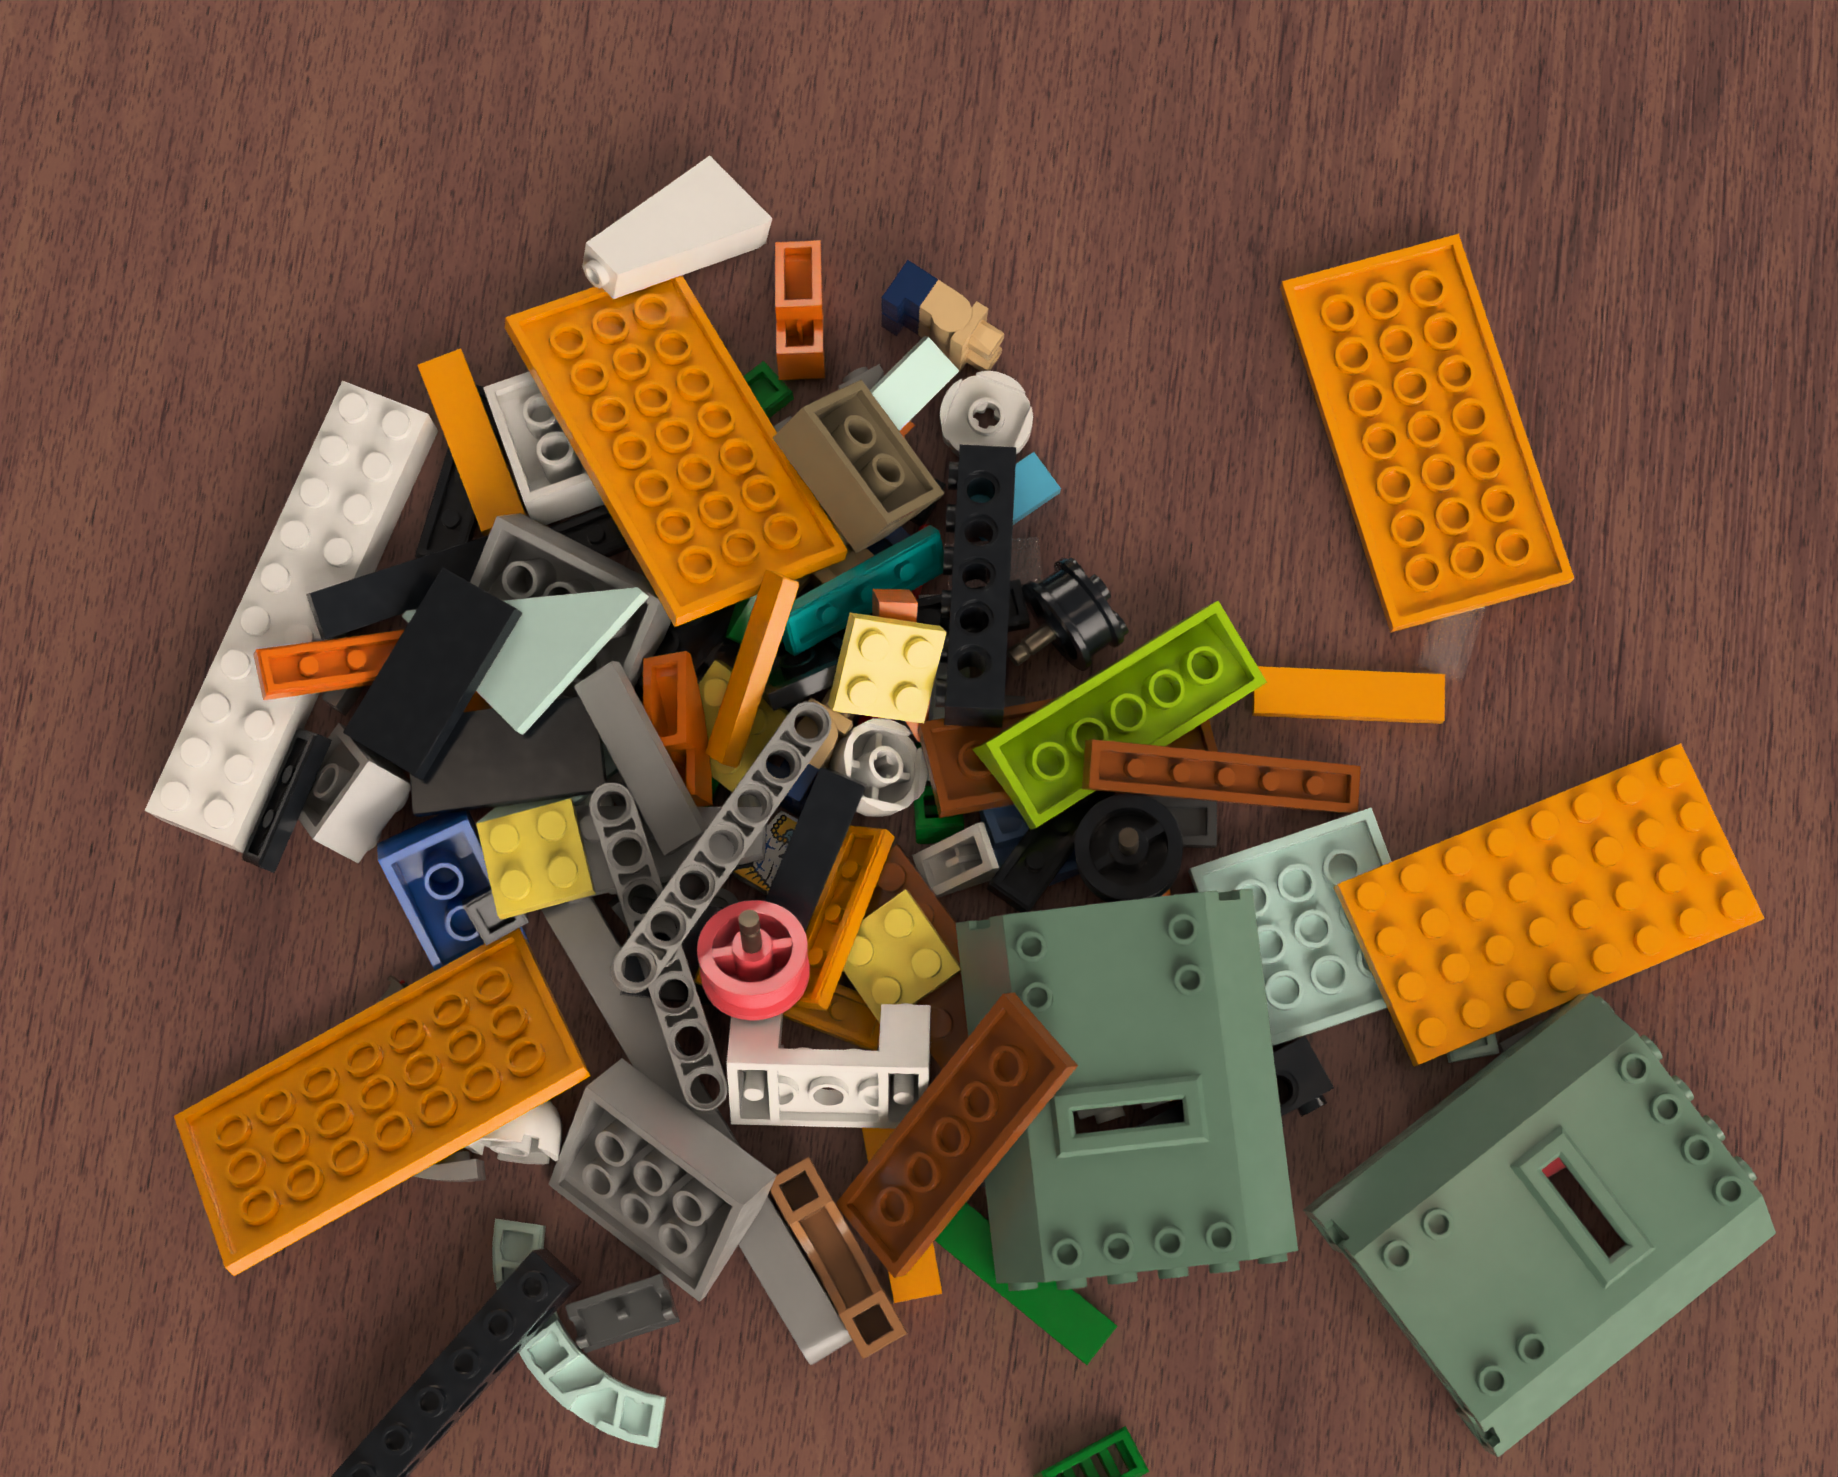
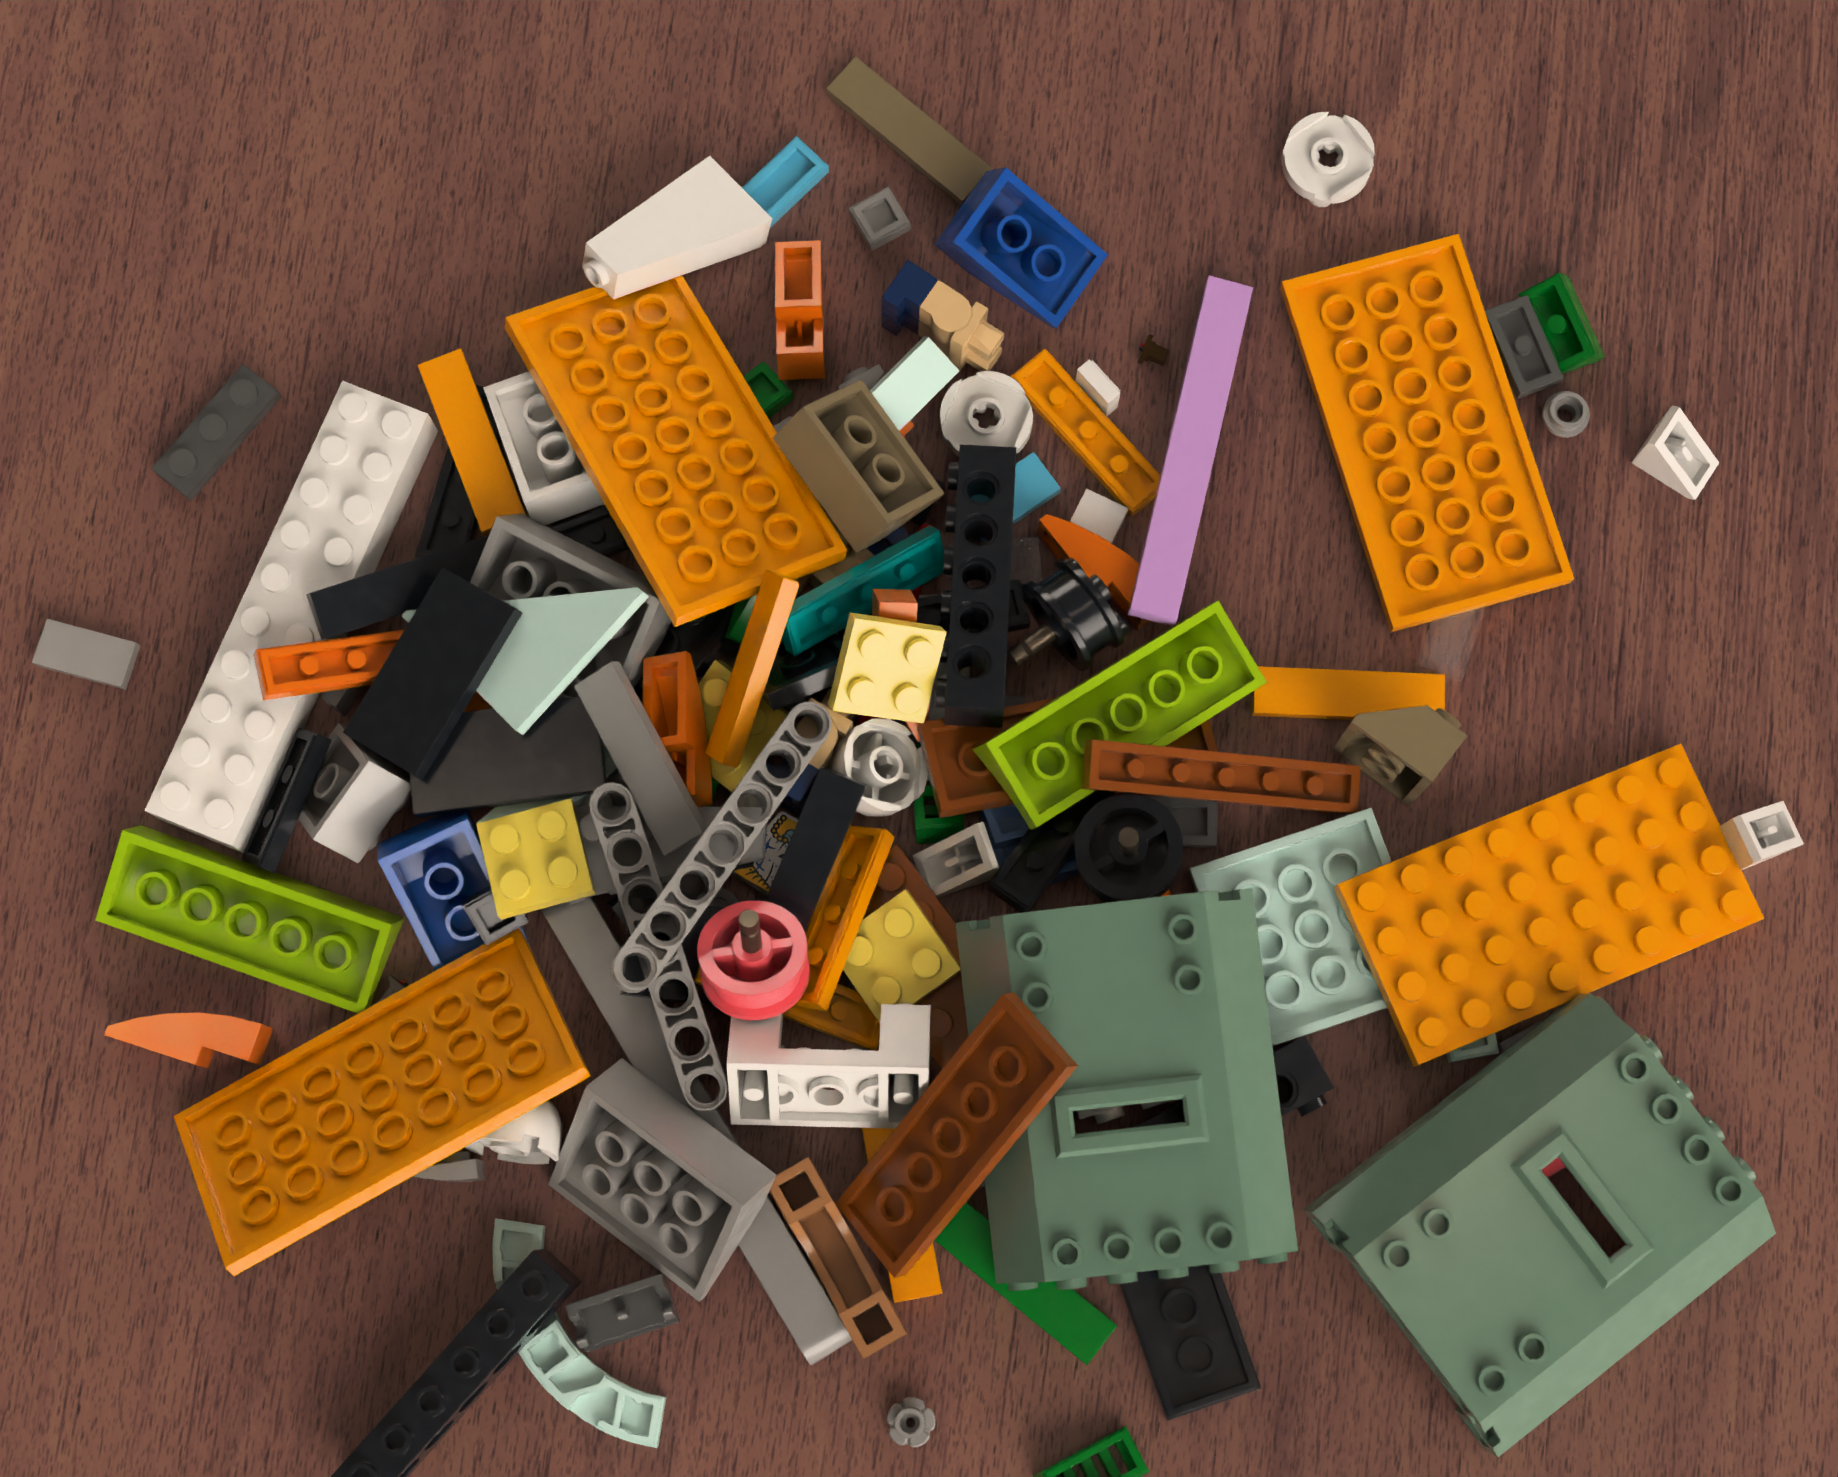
none -> light grey tile [32,619,141,690]
none -> lime arch [95,825,405,1014]
none -> orange slope [104,1012,273,1069]
none -> dark grey plate [151,364,282,501]
none -> medium azure tile [742,136,829,228]
none -> dark tan tile [826,57,993,206]
none -> light grey tile [849,187,911,251]
none -> light grey plate [886,1397,936,1447]
none -> blue slope [934,167,1108,328]
none -> light orange tile [1010,348,1160,517]
none -> orange slope [1037,514,1150,631]
none -> white tile [1070,488,1129,544]
none -> white tile [1075,359,1120,416]
none -> black tile [1120,1265,1261,1421]
none -> lavender tile [1127,275,1253,627]
none -> dark brown piece [1137,334,1170,366]
none -> white plate [1281,112,1375,207]
none -> dark tan slope [1332,705,1468,807]
none -> dark grey plate [1485,295,1563,399]
none -> green slope [1518,272,1605,375]
none -> light grey plate [1542,391,1590,438]
none -> white slope [1632,406,1719,500]
none -> white slope [1719,801,1804,870]

